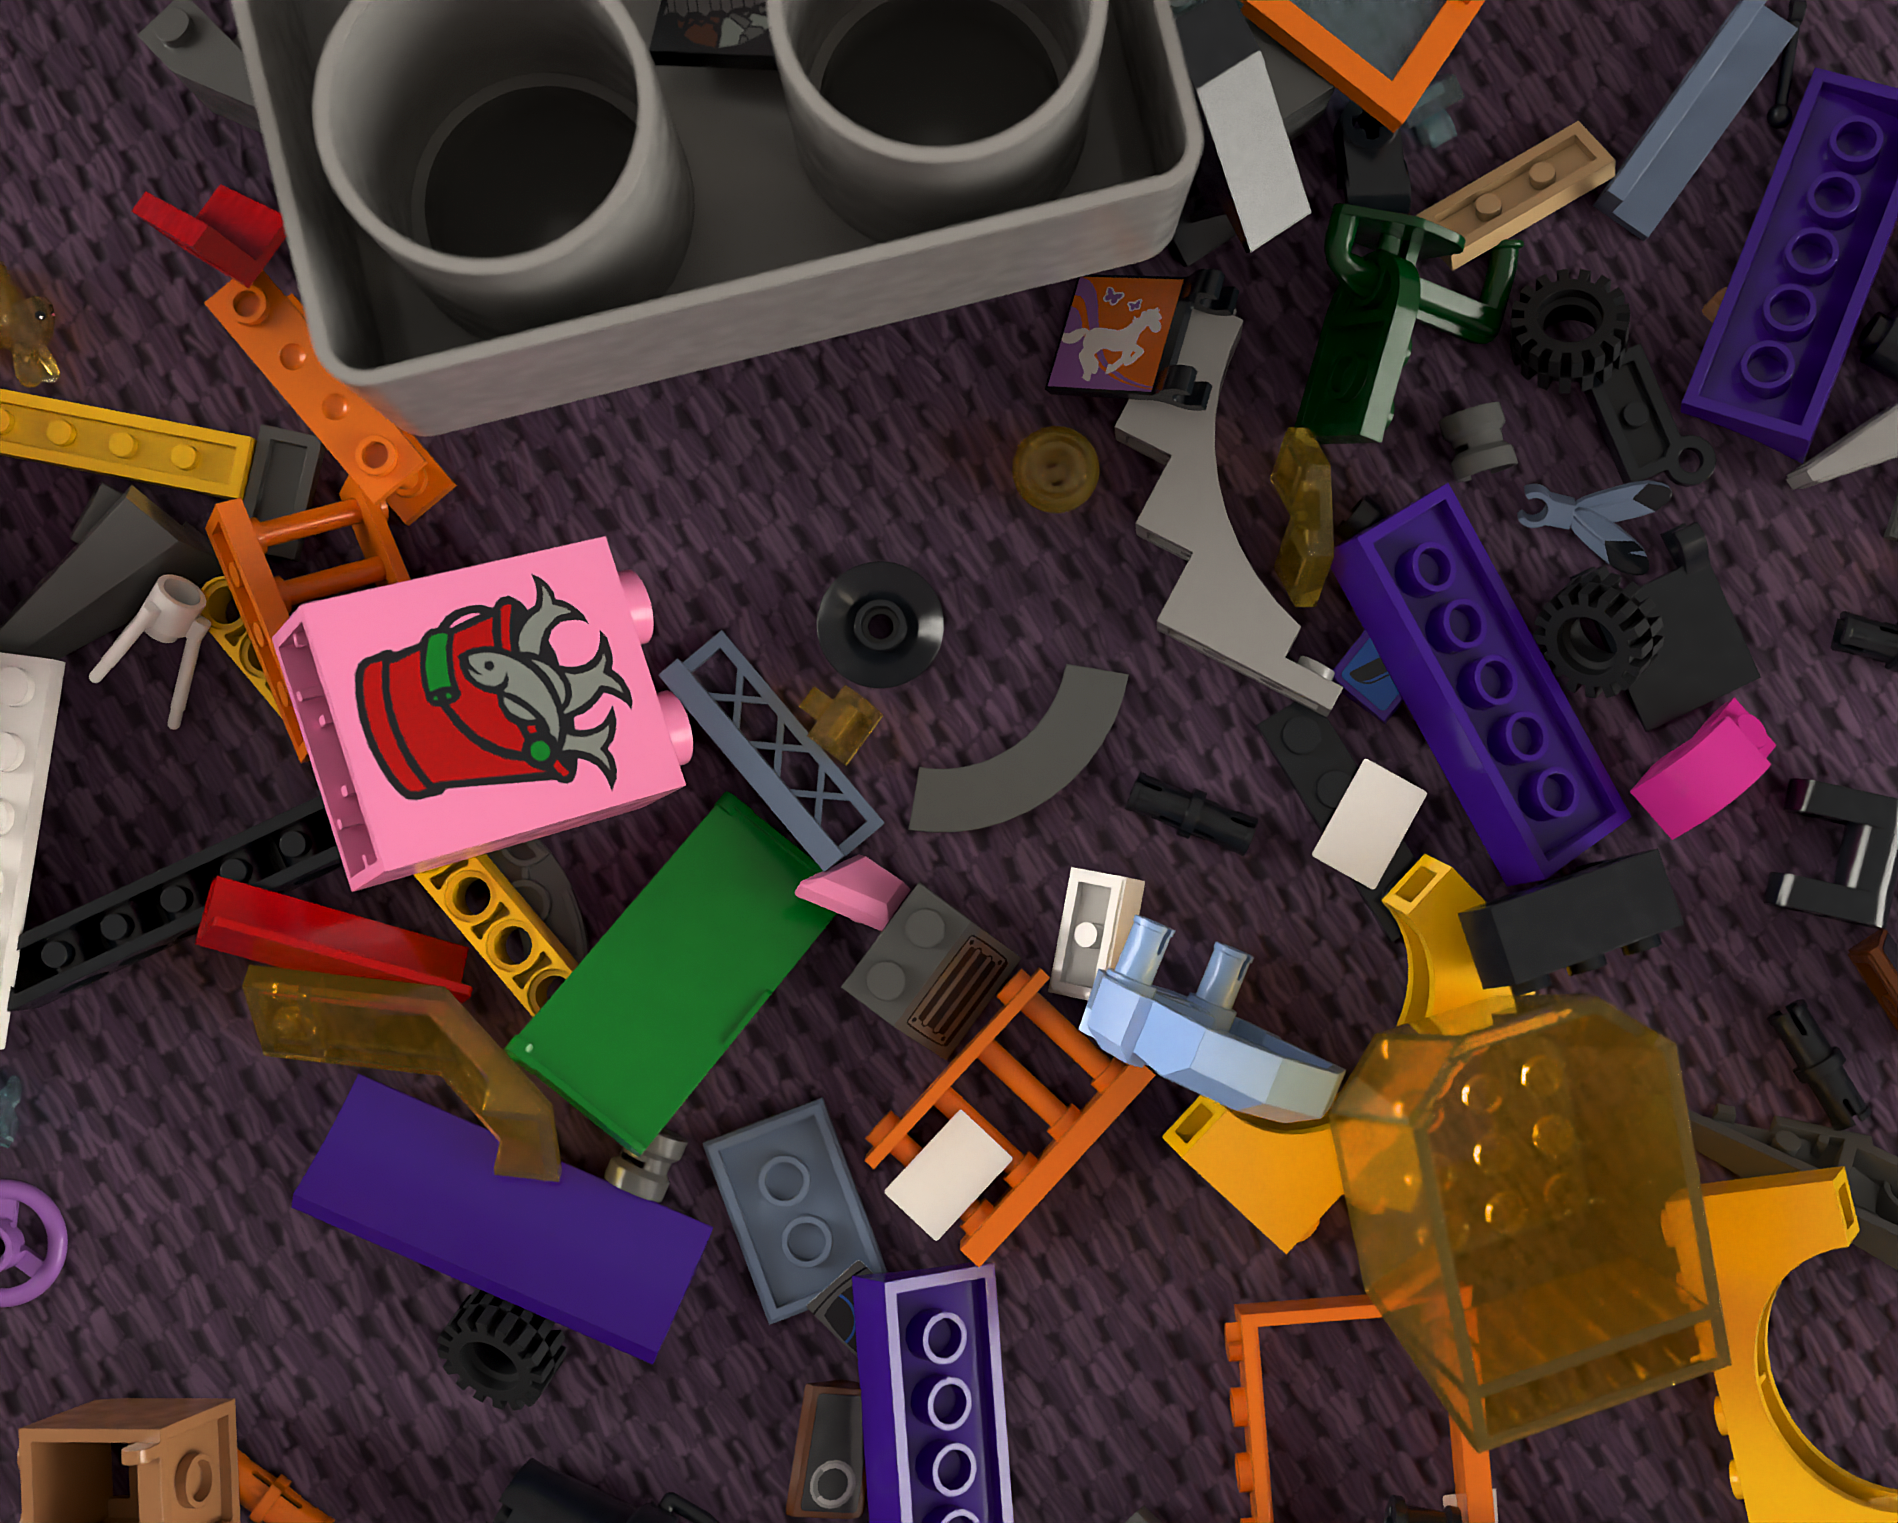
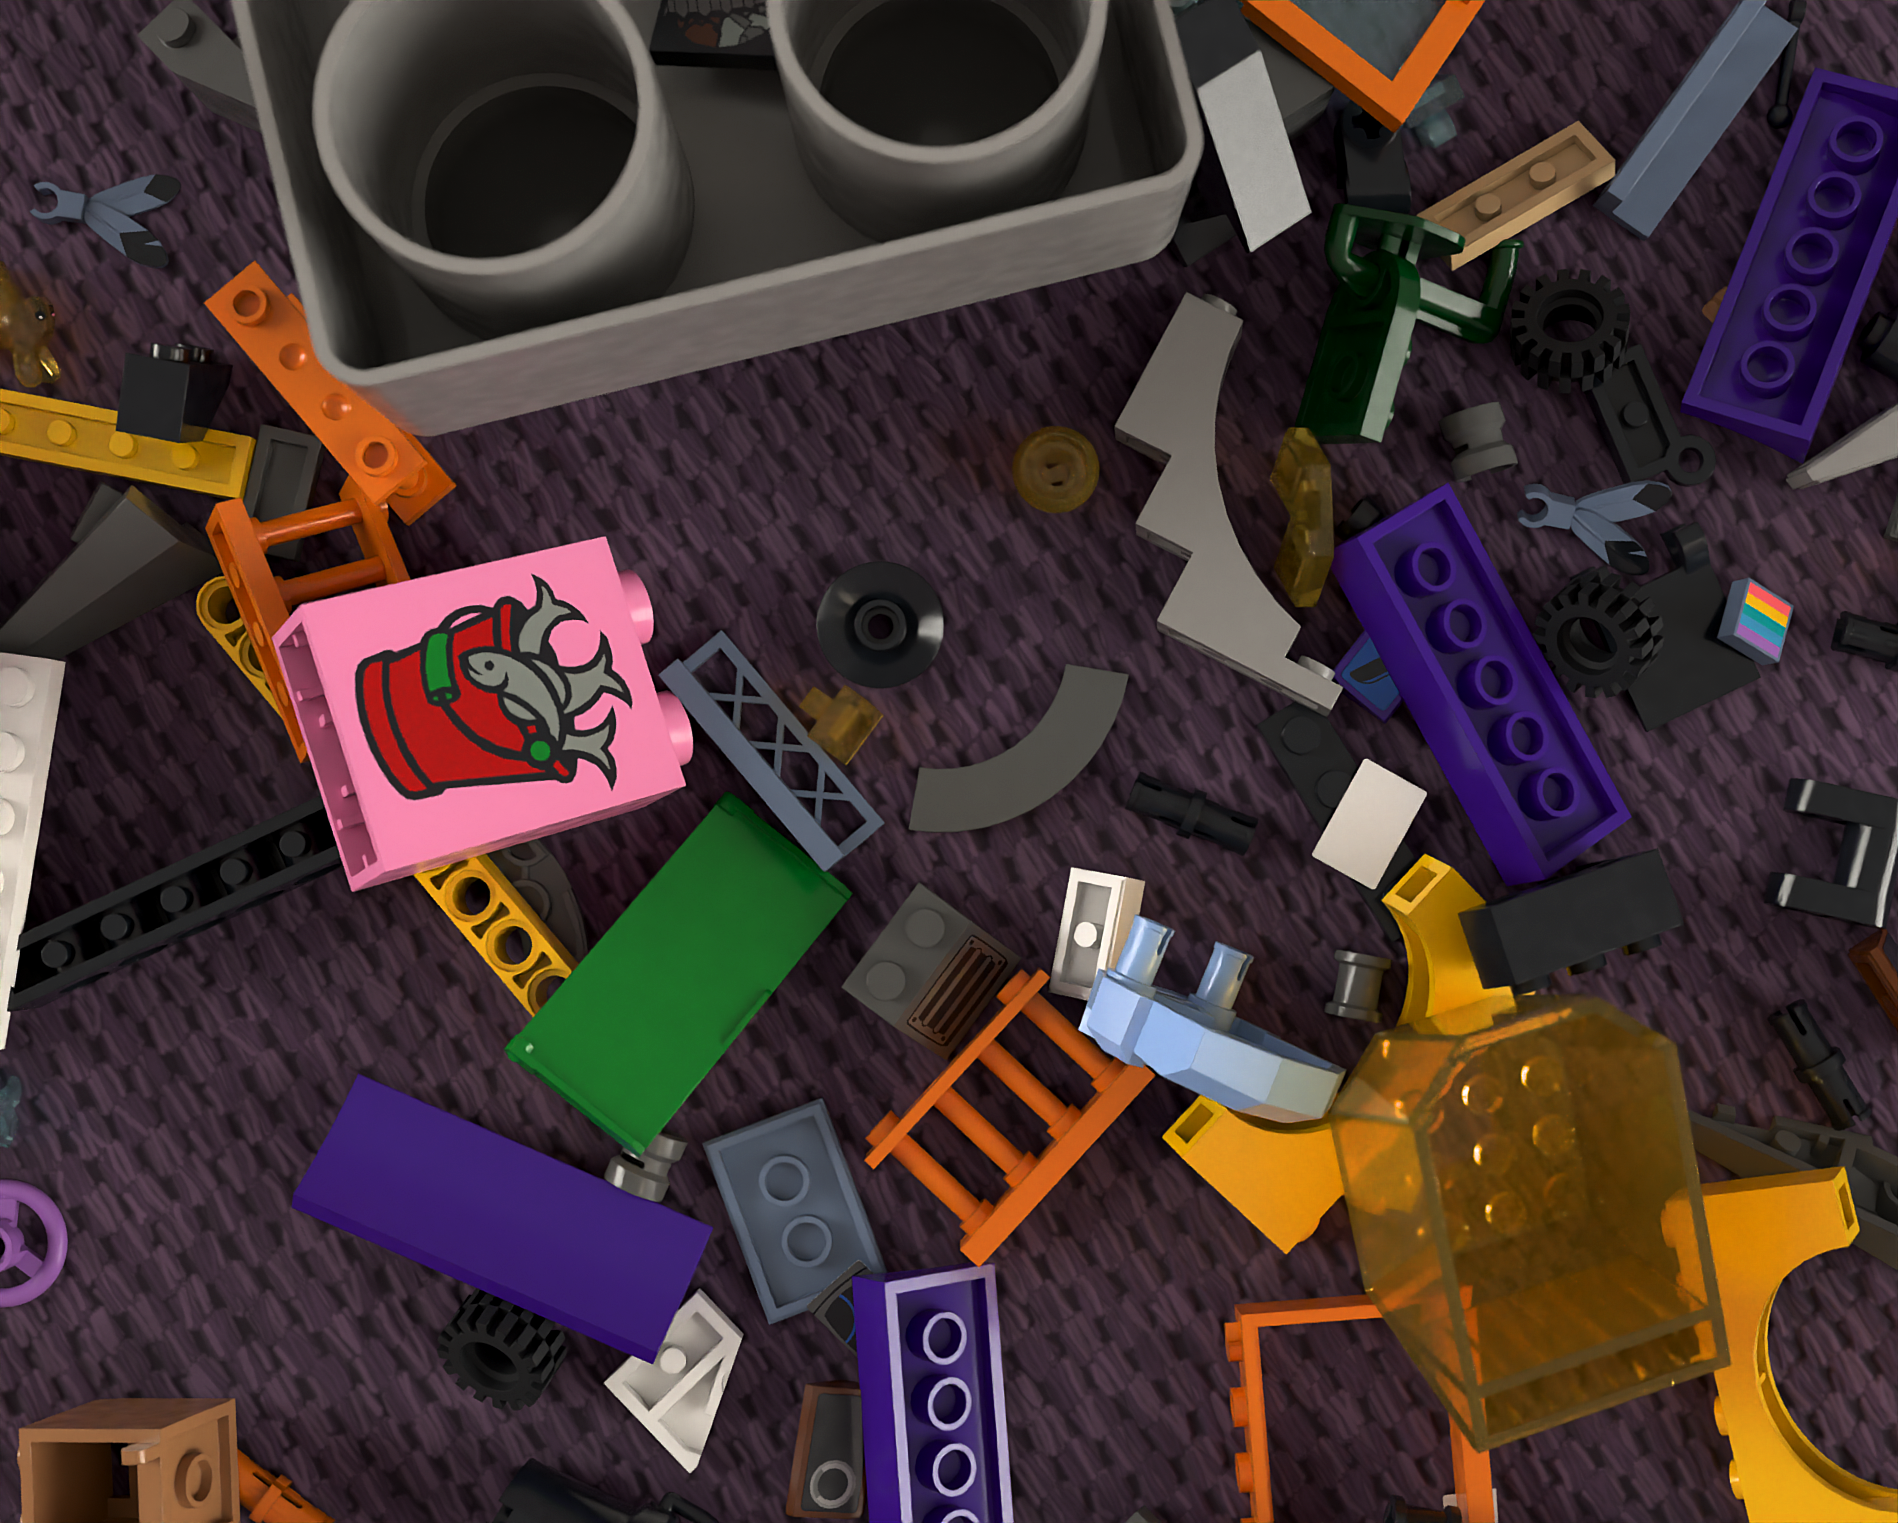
white plant [89,574,211,730] -> none
red panel [131,185,287,289] -> none
red panel [195,876,473,1013] -> none
clear yellow windscreen [242,965,562,1182] -> none
bright pink piece [795,854,911,931] -> none
white sticker [885,1110,1012,1241] -> none
flag [1045,269,1239,411] -> none
dark pink brick [1630,697,1776,840] -> none
none -> sand blue piece [29,174,181,268]
none -> black slope [116,342,233,443]
none -> white wing [604,1288,744,1473]
none -> dark grey bush [1324,949,1393,1023]
none -> tile [1717,578,1794,665]

